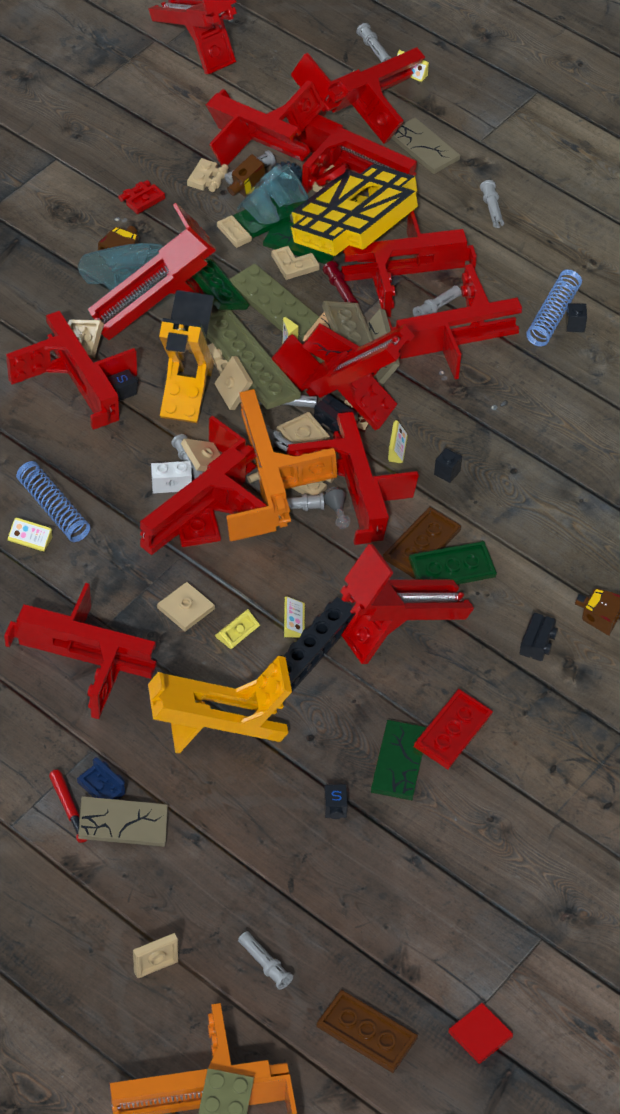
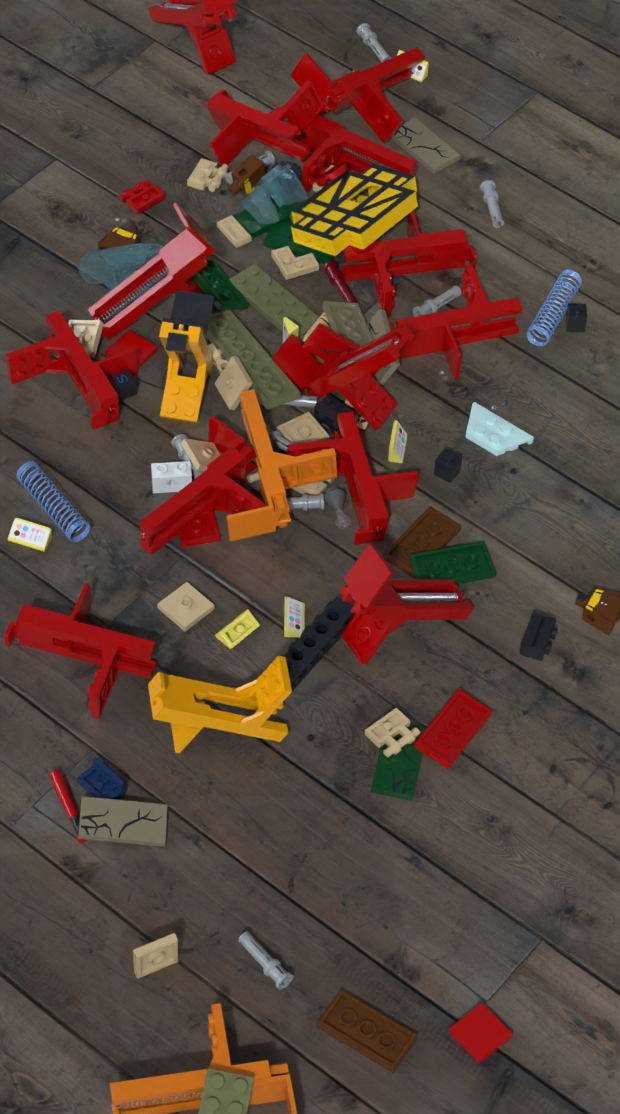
black brick [324,784,347,819] -> none
none -> red tile [105,330,158,369]
none -> tan plate [365,708,420,757]
none -> light aqua wing [466,402,534,456]

